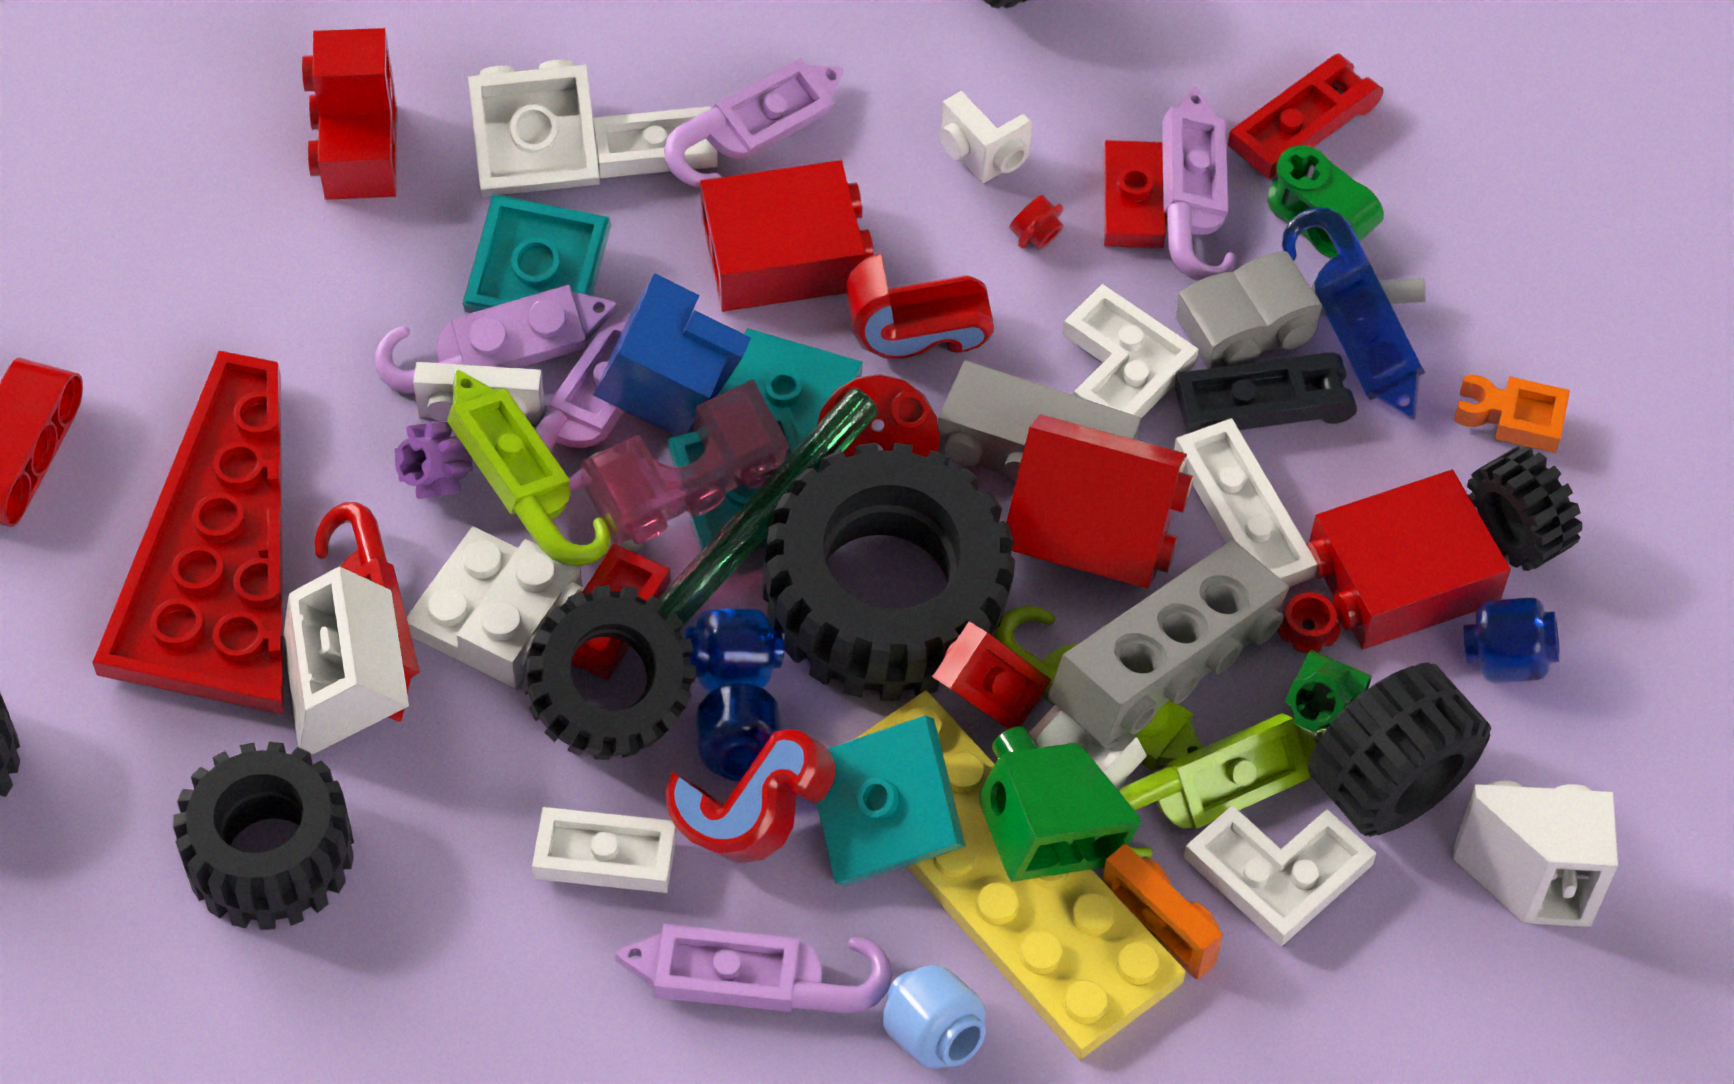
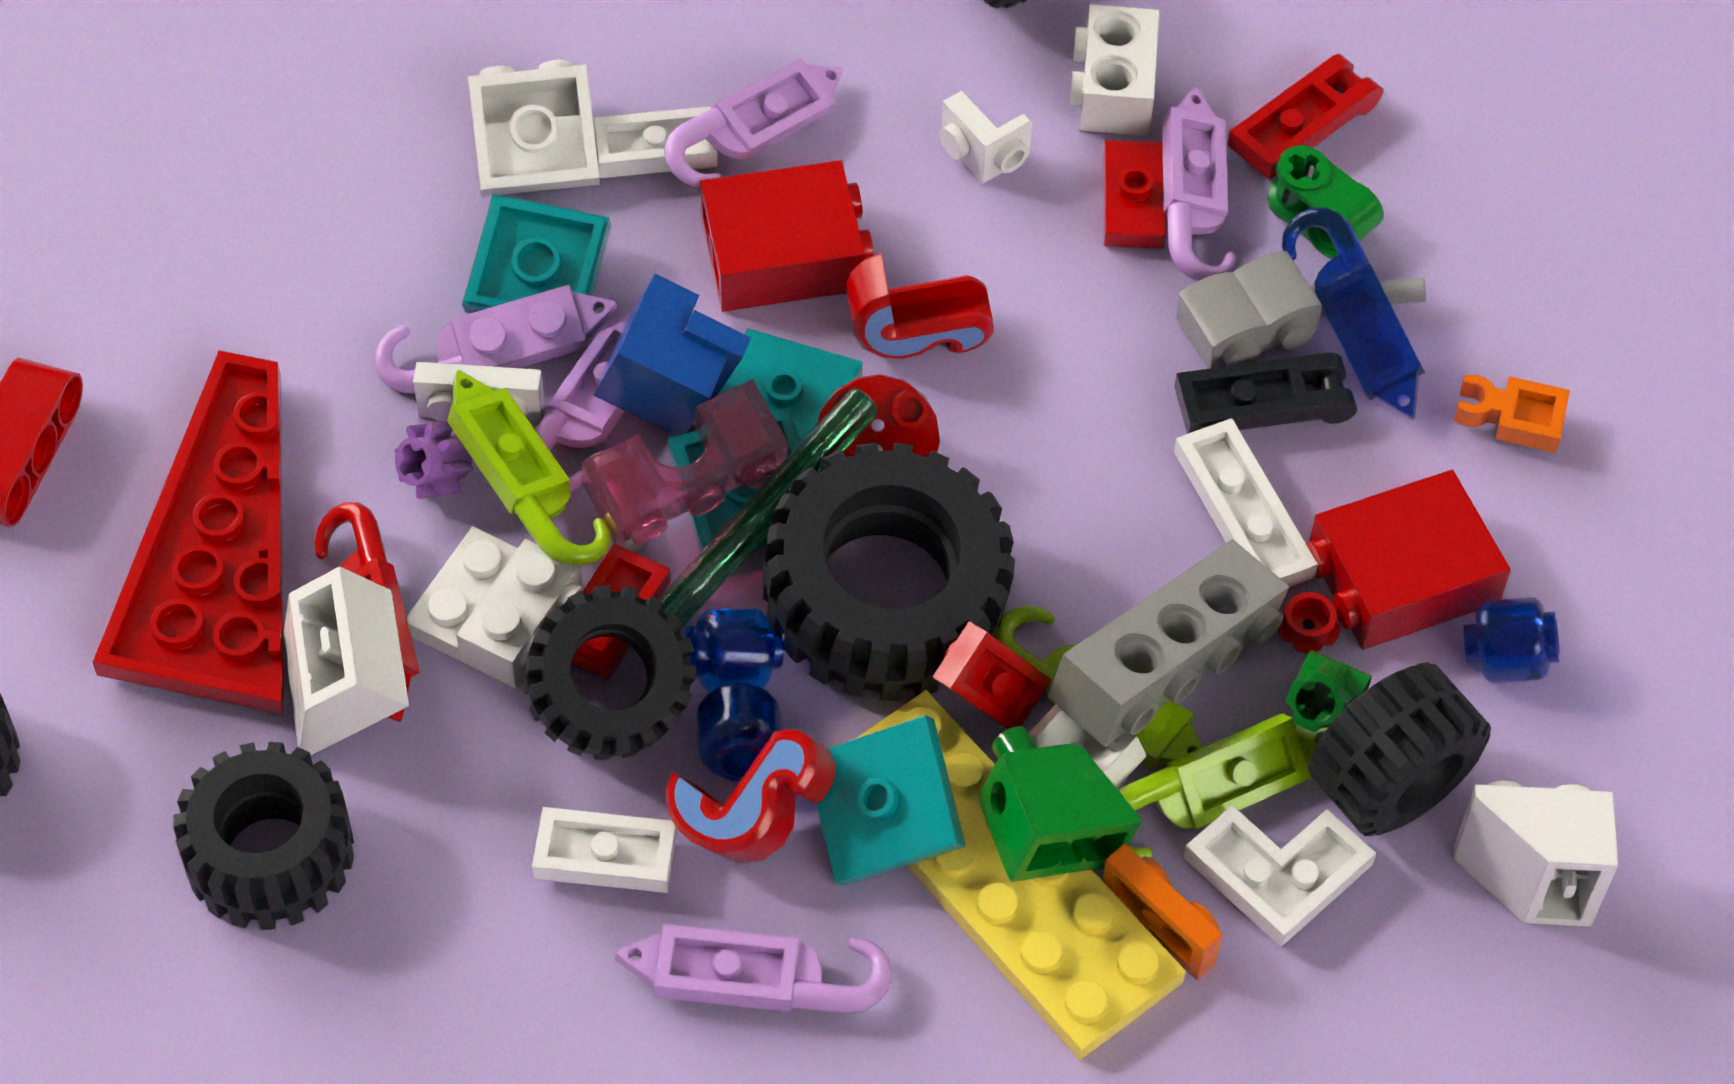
red brick [302,28,397,200] -> none
light blue head [884,964,986,1069] -> none
light grey brick [937,360,1141,482] -> none
red brick [1006,414,1194,589] -> none
red plate [1009,195,1064,250] -> none
white plate [1063,284,1199,418] -> none
black tyre [1467,446,1582,571] -> none
none -> white brick [1070,4,1159,137]

